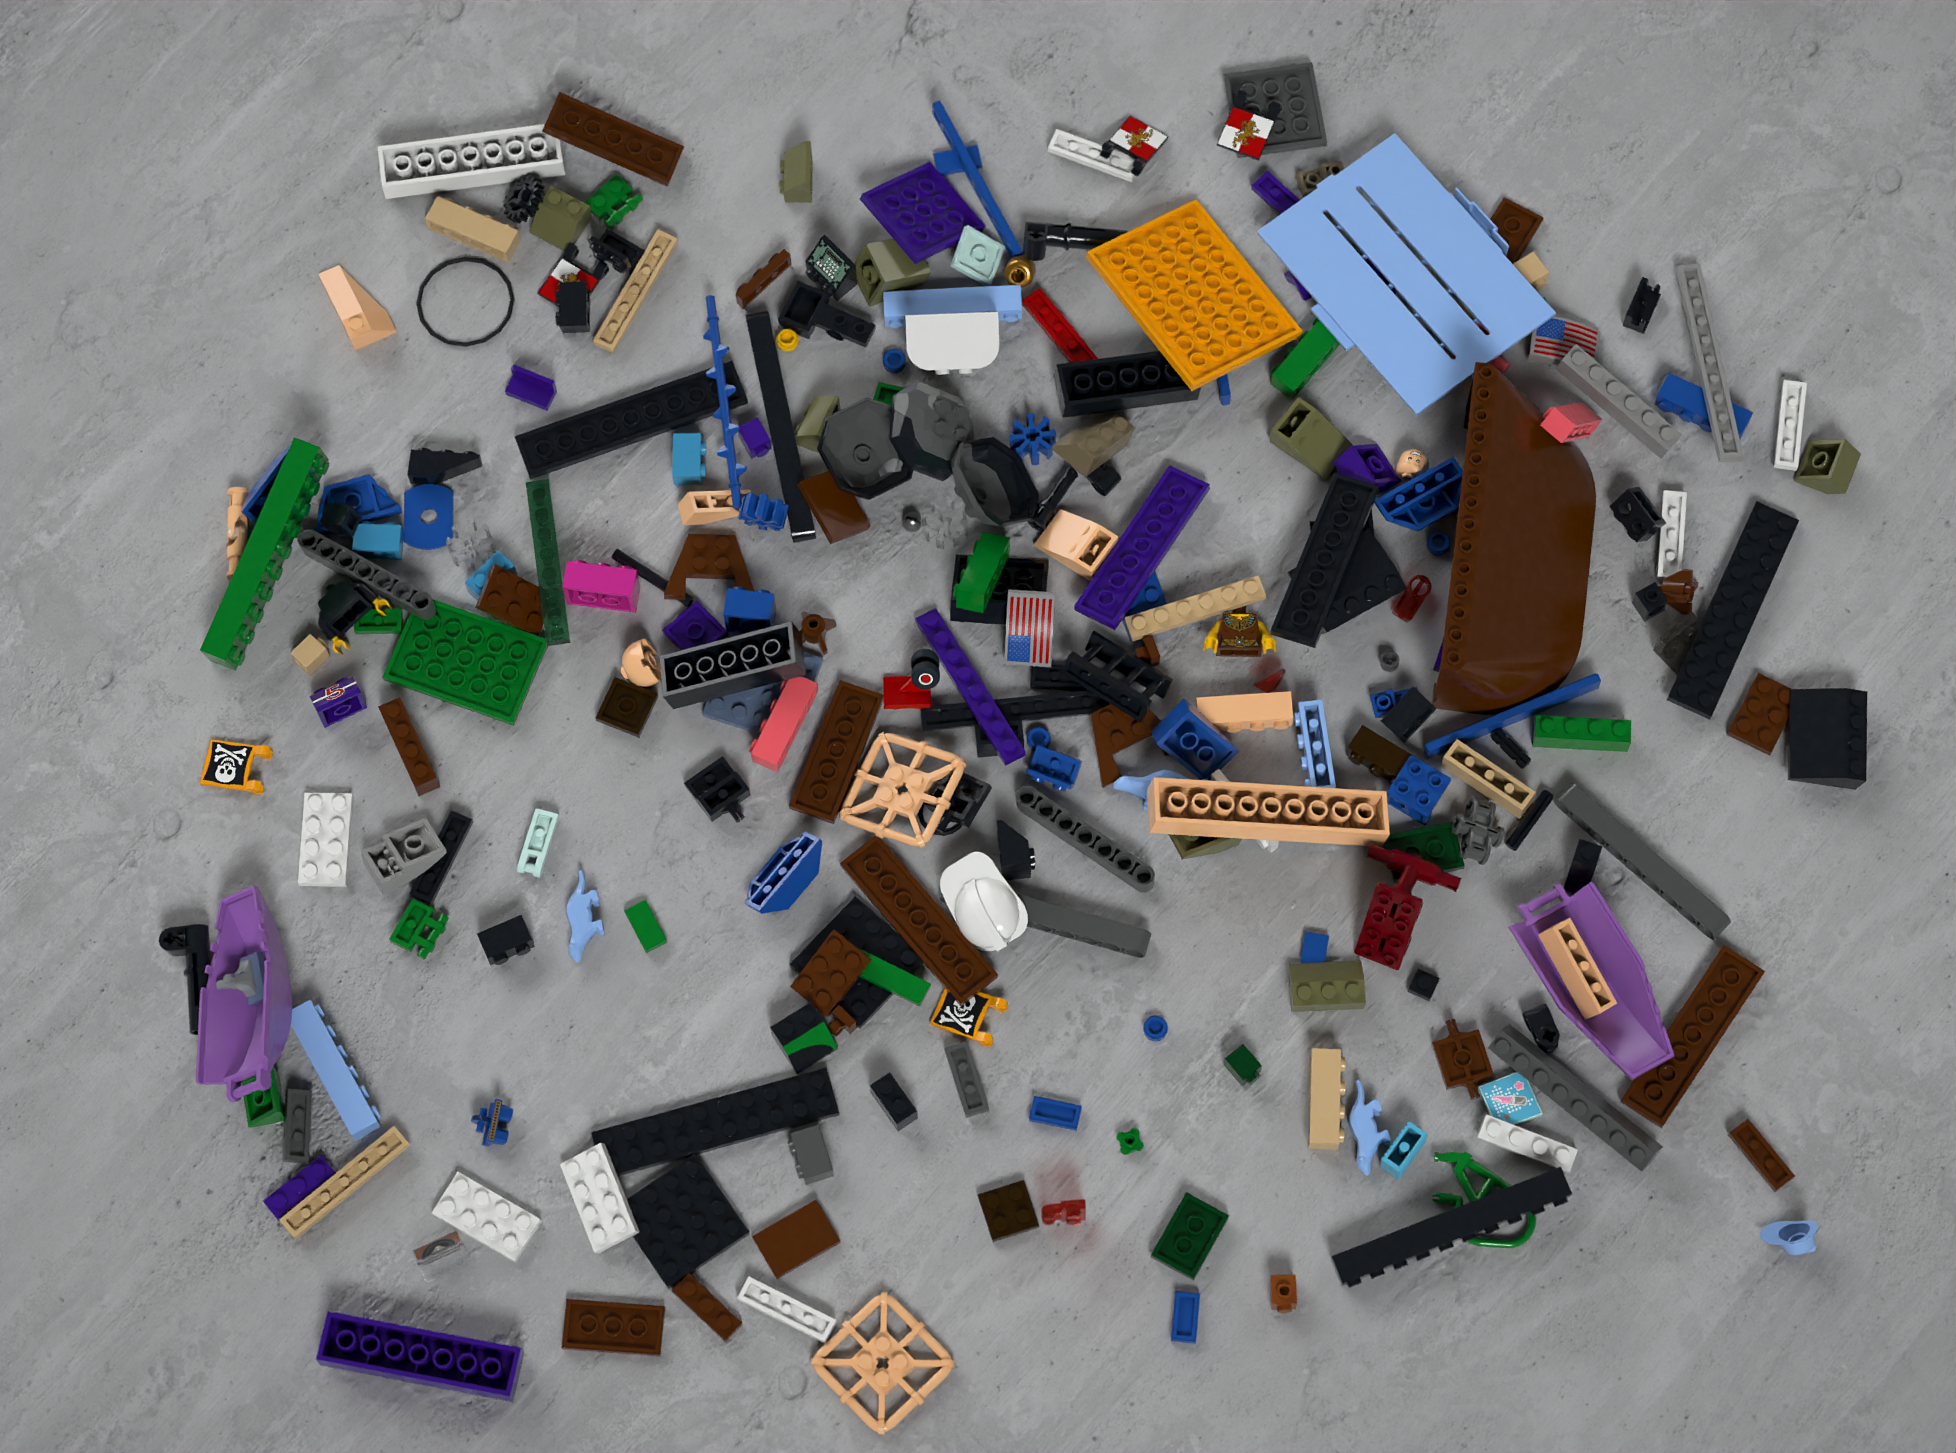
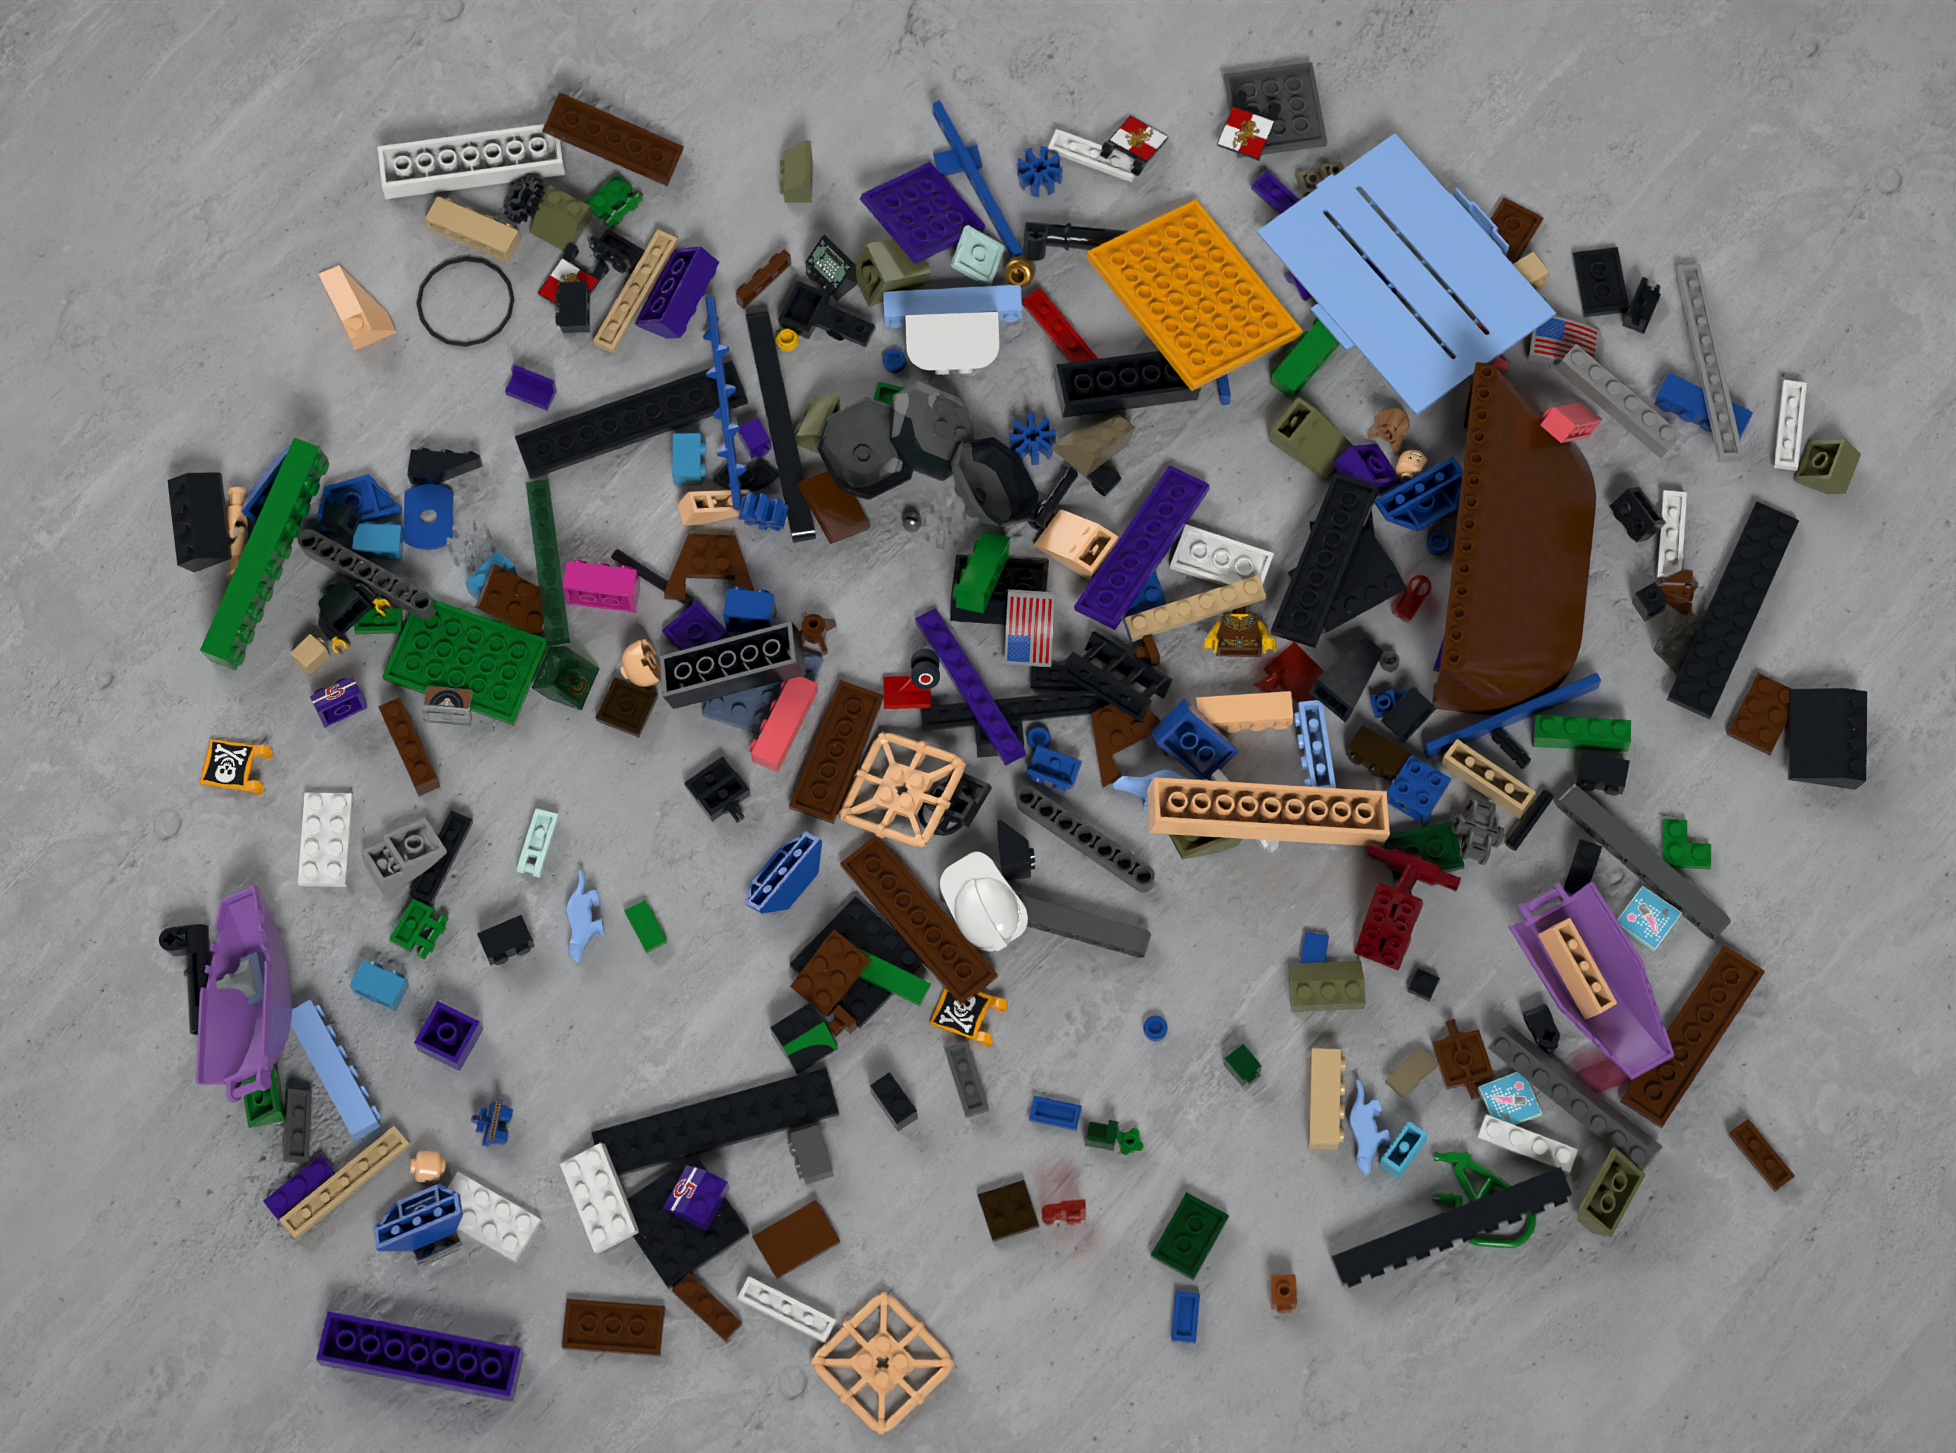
light blue piece [1760,1220,1819,1255] -> none
none -> black slope [167,472,232,573]
none -> dark azure brick [349,960,409,1011]
none -> blue wedge [373,1184,463,1251]
none -> light nougat head [410,1151,446,1183]
none -> dark purple brick [414,1001,483,1071]
none -> panel [422,686,473,726]
none -> clear green slope [531,646,599,710]
none -> dark purple slope [635,246,720,339]
none -> dark purple slope [663,1166,730,1231]
none -> black tile [713,460,779,491]
none -> blue gear [1017,146,1063,197]
none -> dark green panel [1085,1120,1119,1151]
none -> white plate [1170,525,1274,586]
none -> clear red piece [1264,642,1324,703]
none -> black slope [1309,637,1383,722]
none -> medium nougat brick [1368,408,1410,453]
none -> dark tan slope [1385,1047,1439,1098]
none -> black tile [1572,247,1629,318]
none -> black brick [1576,751,1630,796]
none -> clear pink slope [1576,1059,1630,1093]
none -> olive slope [1577,1148,1646,1237]
none -> medium azure tile [1617,886,1682,952]
none -> green plate [1662,819,1711,870]

